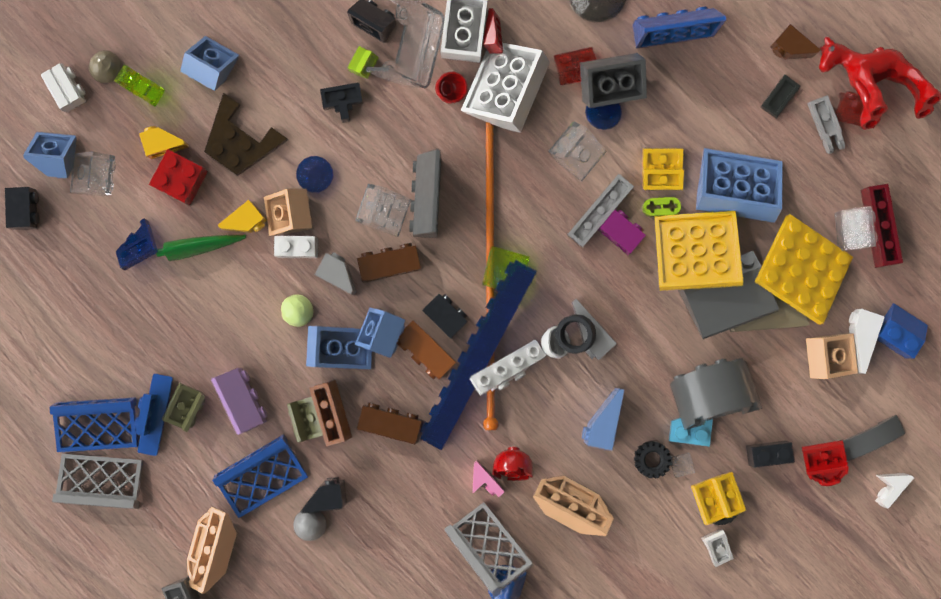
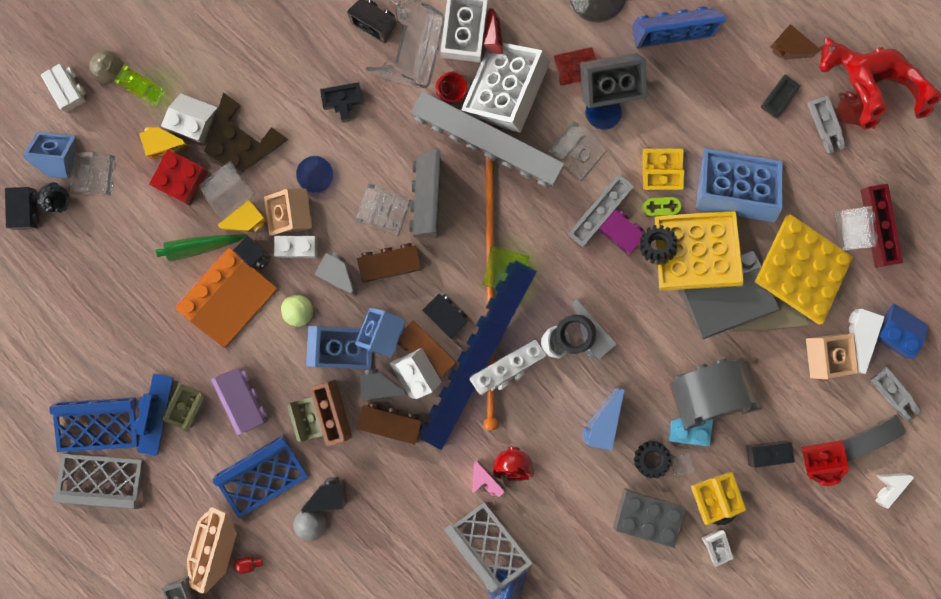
clear blue wing [116,218,158,270] -> none
medium blue slope [180,36,239,91] -> none
lime piece [347,46,379,79] -> none
light nougat wedge [533,476,613,536] -> none
none -> black piece [37,182,70,213]
none -> white slope [161,94,218,145]
none -> orange slope [175,248,278,348]
none -> clear slope [199,160,256,220]
none -> black brick [233,236,271,270]
none -> red cylinder [234,556,263,574]
none -> dark grey slope [360,369,406,400]
none -> white slope [389,348,442,399]
none -> light grey brick [411,91,565,188]
none -> dark grey brick [613,489,686,548]
none -> black tyre [640,225,677,265]
none -> light grey hinge [870,367,921,423]

